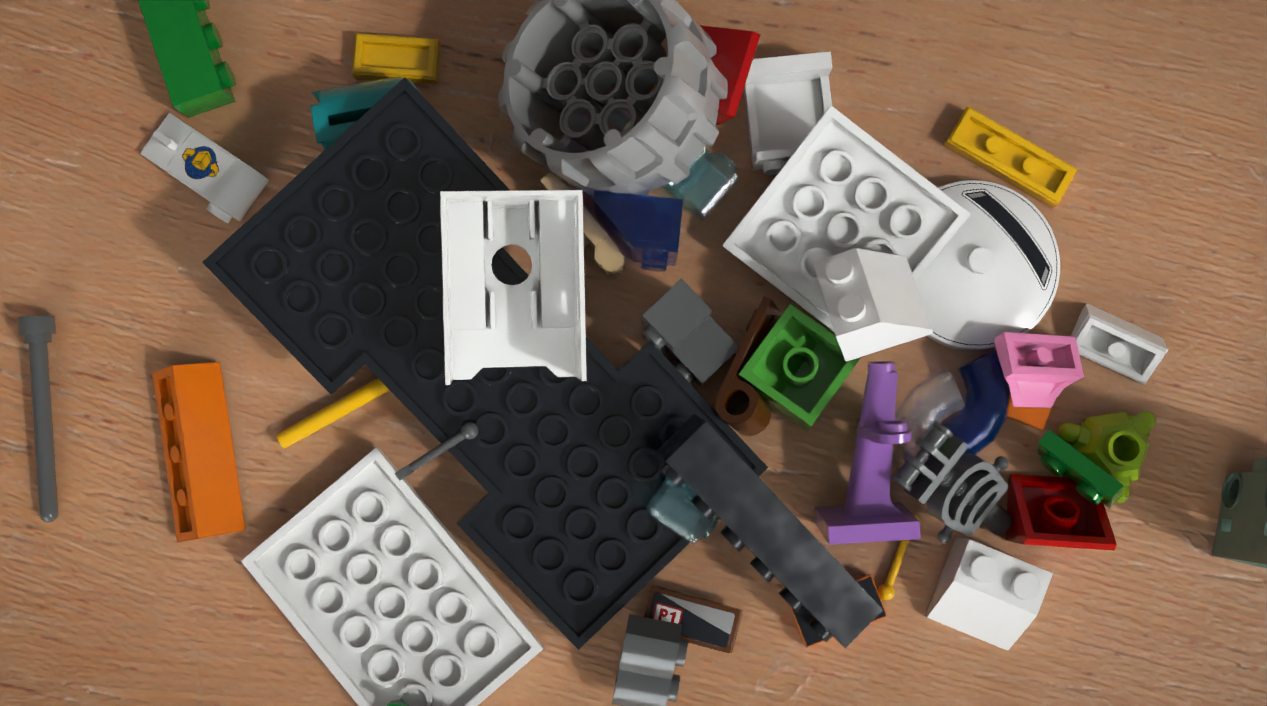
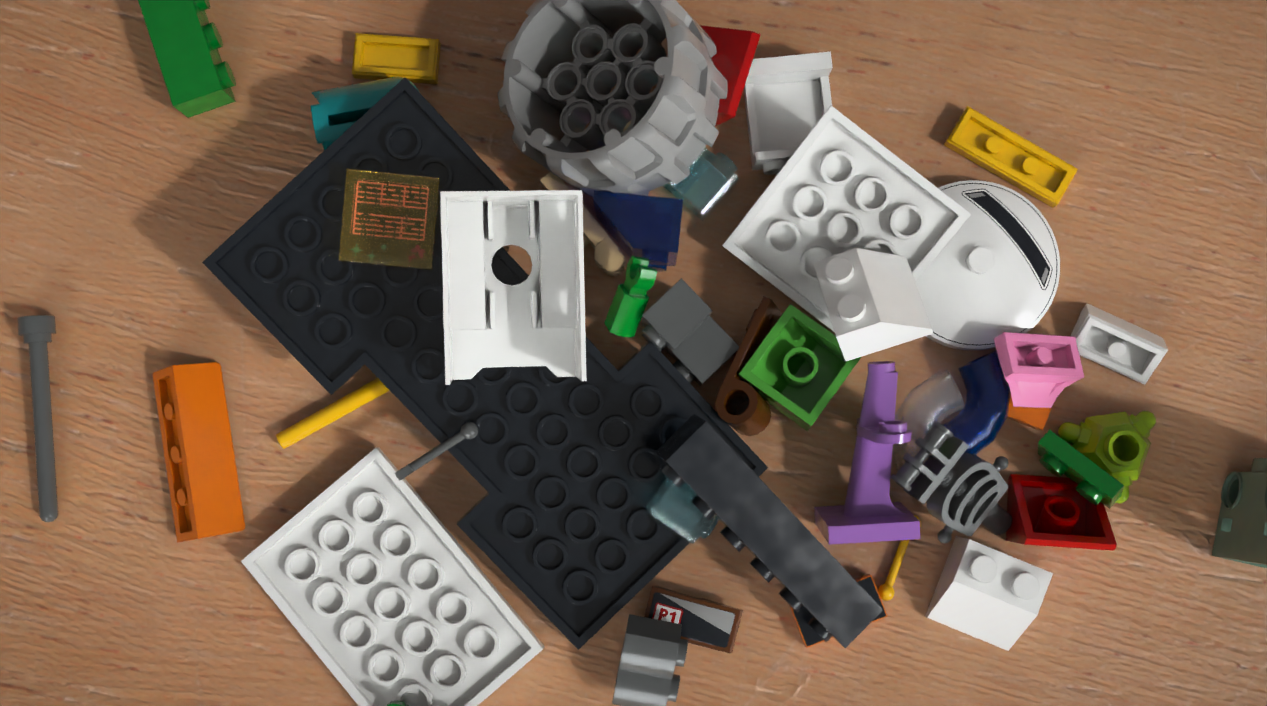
white door [140,113,270,224] -> none
none -> clear yellow tile [339,169,440,270]
none -> green bar [604,256,657,337]

